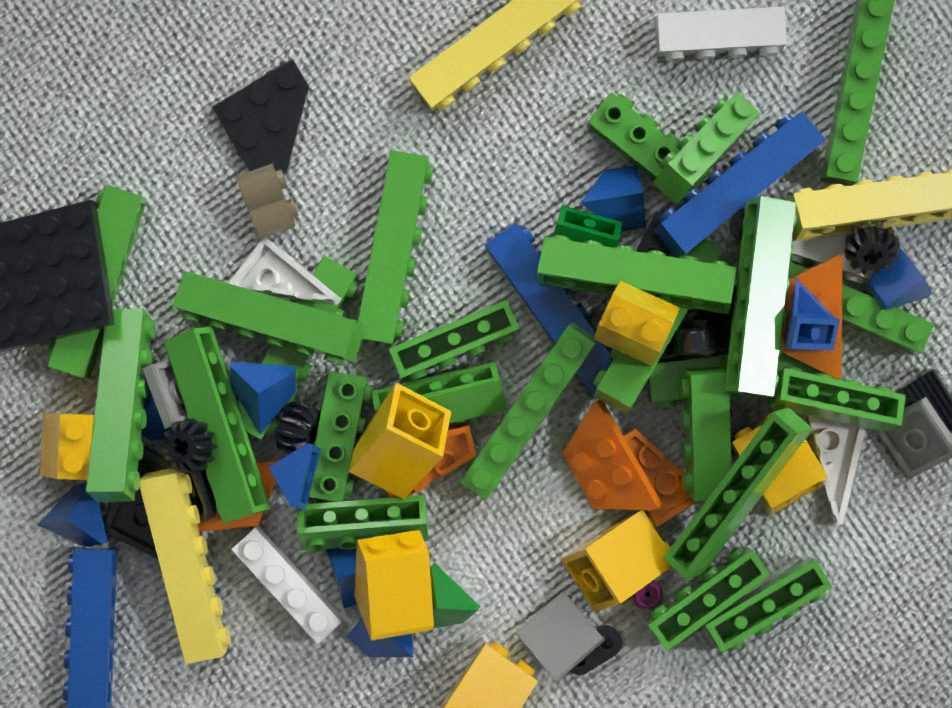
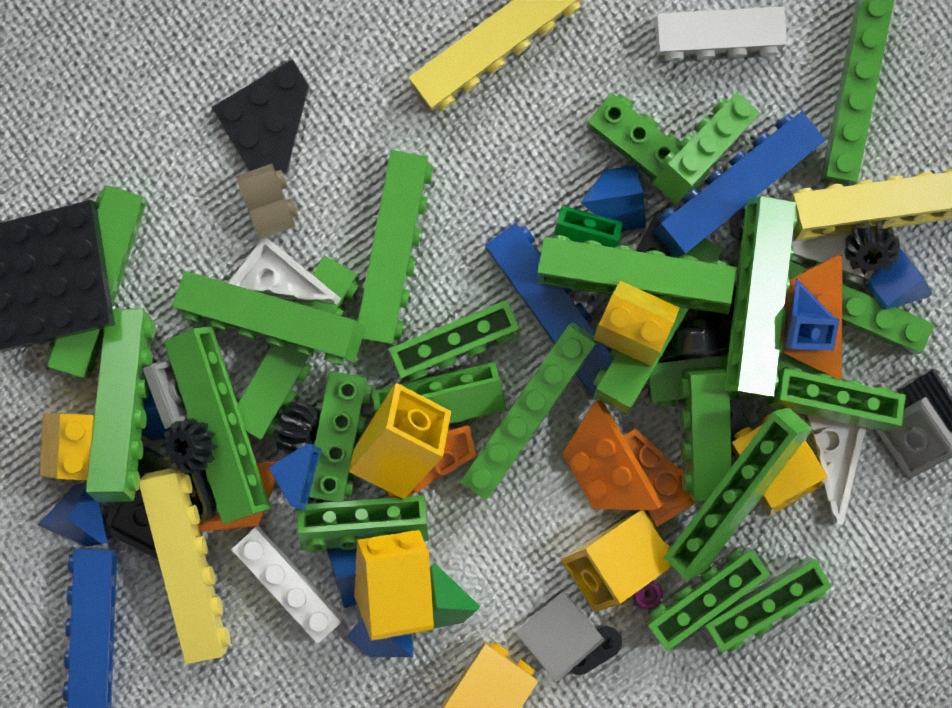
blue slope [230,362,296,434] -> none

